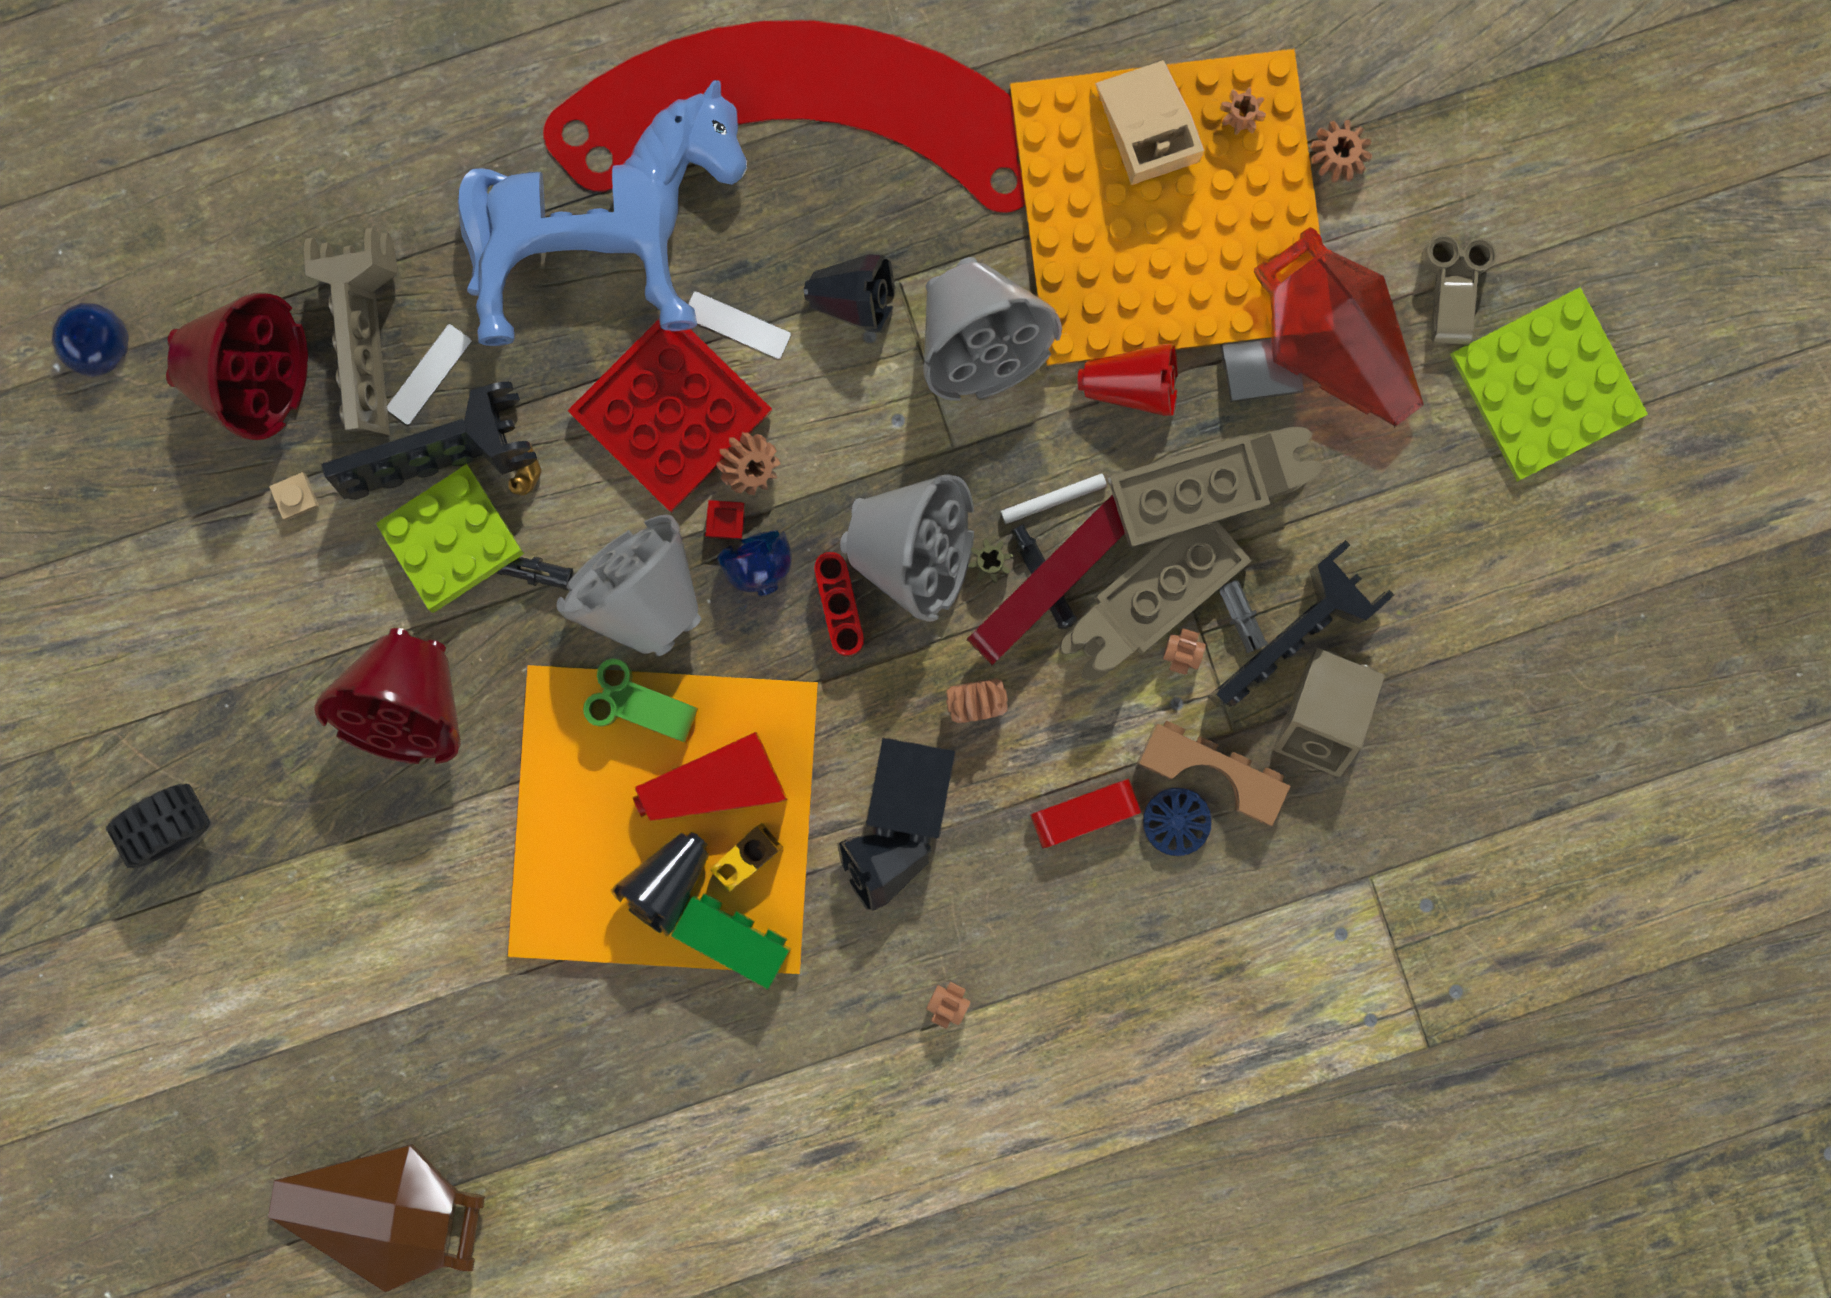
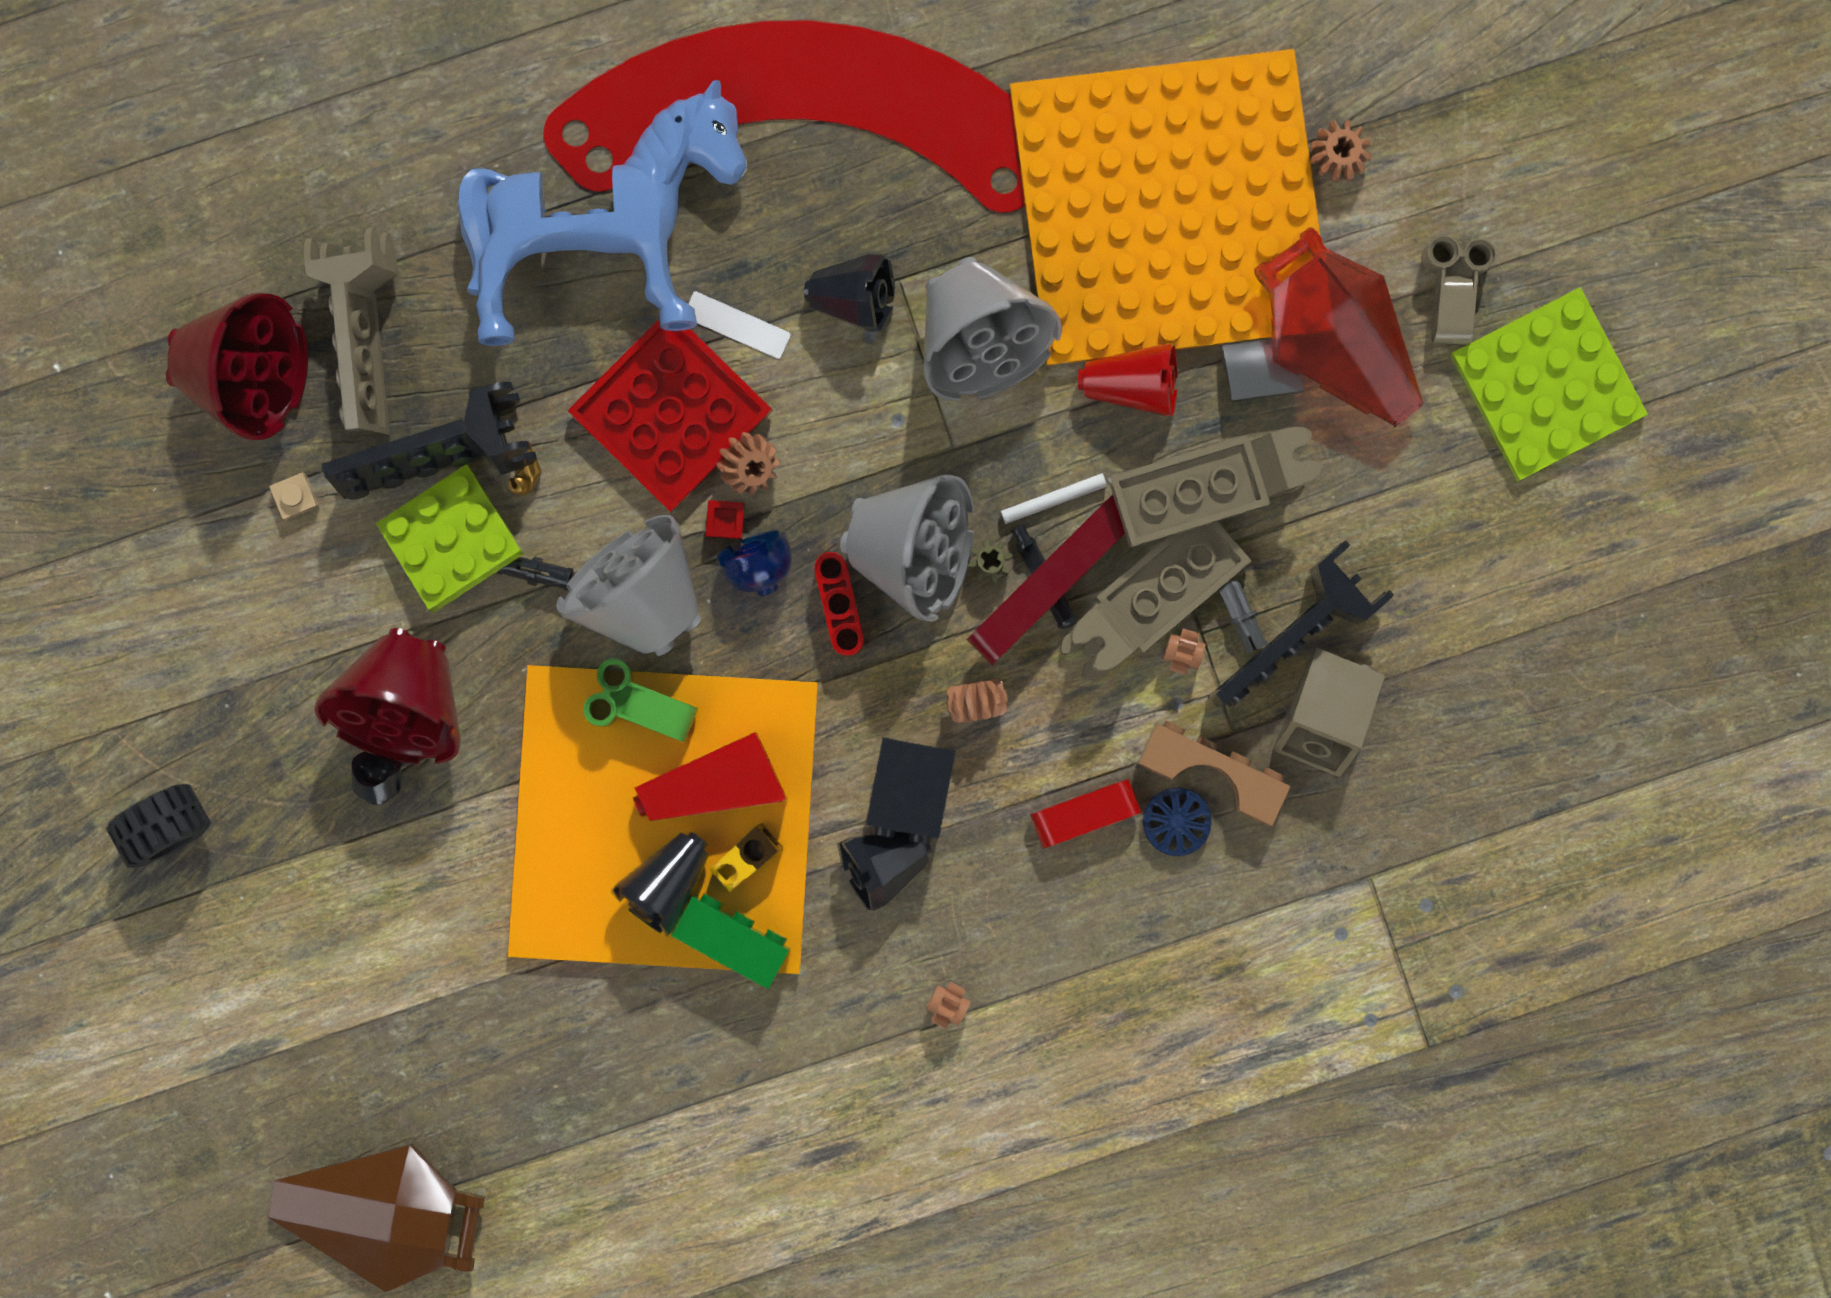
clear blue cylinder [51,303,129,376] -> none
white sticker [387,324,471,425] -> none
tan slope [1095,60,1204,185] -> none
nougat gear [1220,87,1266,135] -> none
none -> black piece [351,751,402,805]

